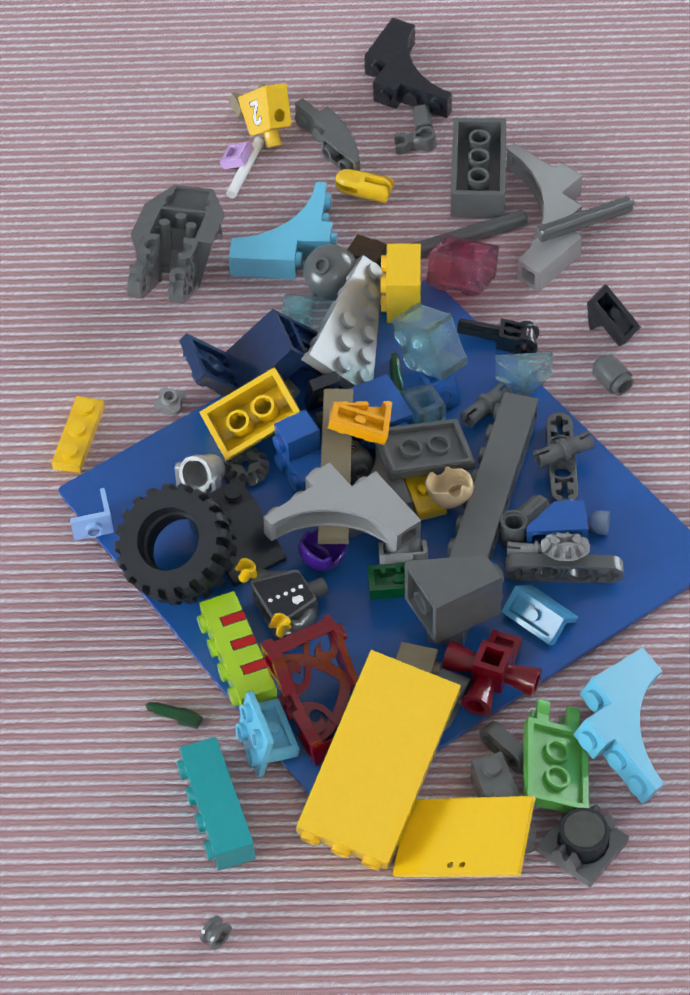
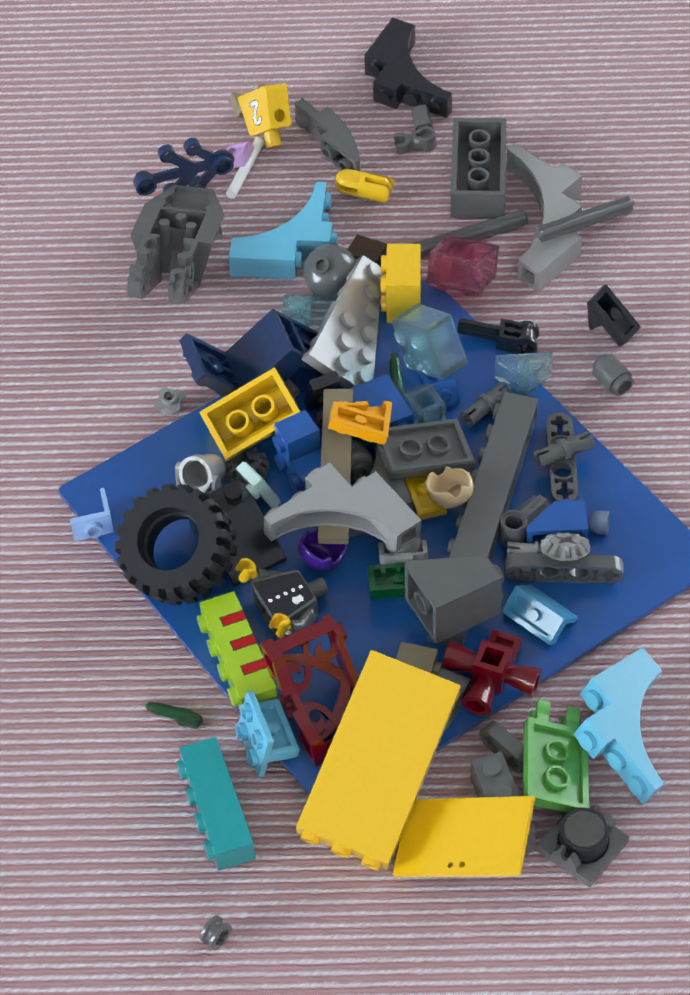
yellow plate [52,396,105,474] -> none
none -> dark blue plant [133,138,234,196]
none -> light aqua plate [236,461,281,508]

